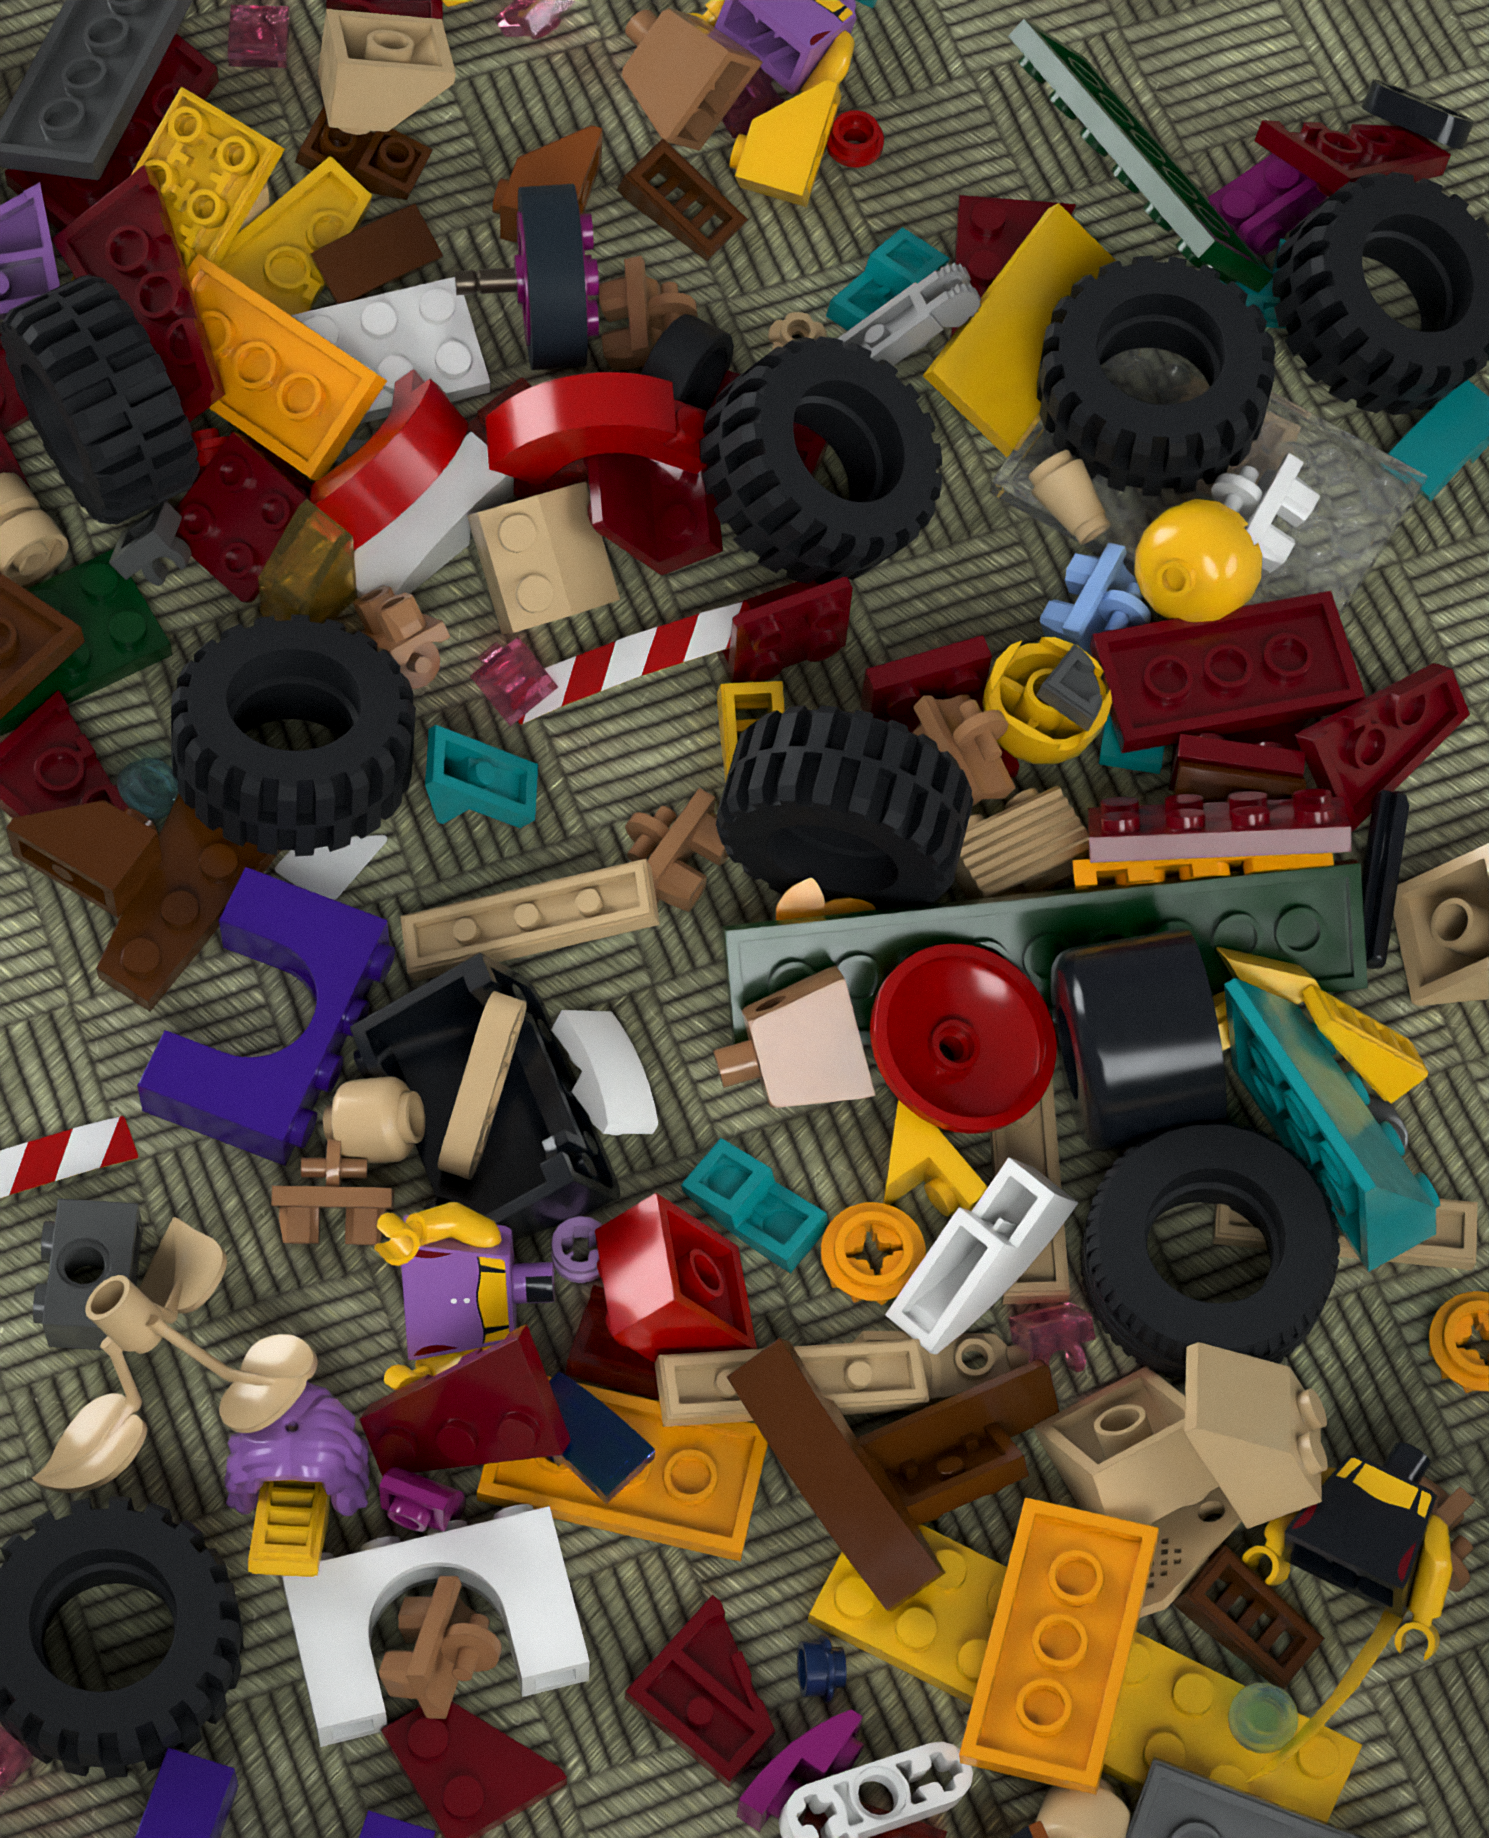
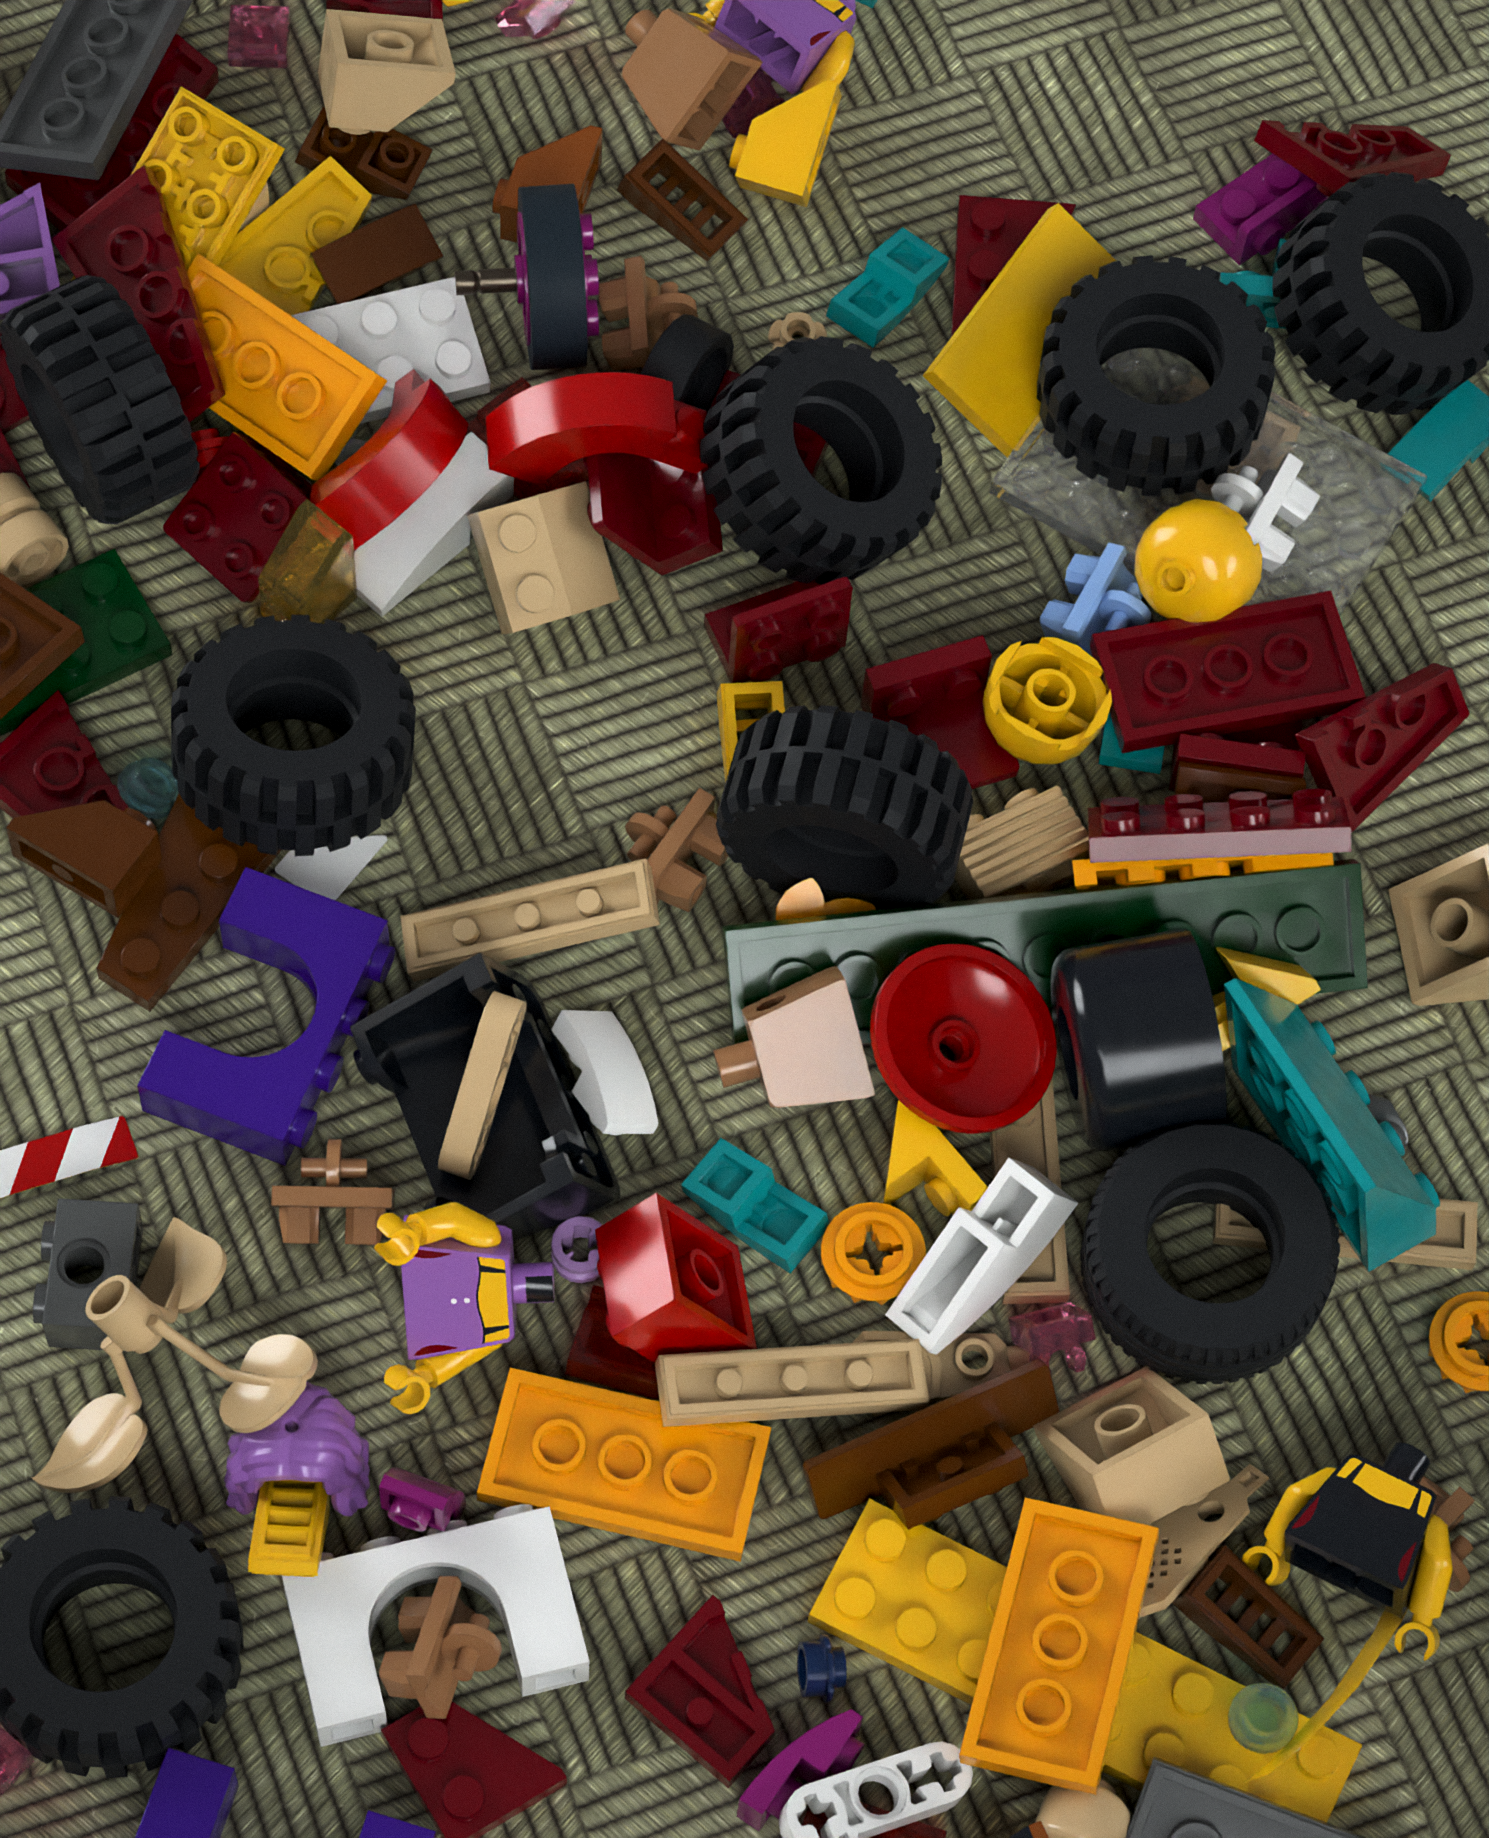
dark grey tile [109,501,192,586] -> none
tan head [323,1076,425,1164] -> none
medium nougat hips [353,585,450,689] -> none
dark red wing [359,1324,571,1476] -> none
teal slope [425,725,538,828] -> none
clear pink tile [470,637,558,727] -> none
sticker [506,602,751,725] -> none
clear blue slope [548,1371,655,1504] -> none
reddish brown slope [727,1338,946,1612] -> none
red plate [826,110,884,168] -> none
light grey hinge [837,262,981,366] -> none
medium nougat hips [913,695,1016,806] -> none
dark green plate [1008,19,1273,293] -> none
tan cone [1028,450,1111,545] -> none
dark grey tile [1036,644,1102,732] -> none
tan slope [1184,1342,1328,1529] -> none
yellow slope [1302,985,1428,1104] -> none
black beam [1361,79,1474,149] -> none
black axle [1361,790,1410,969] -> none

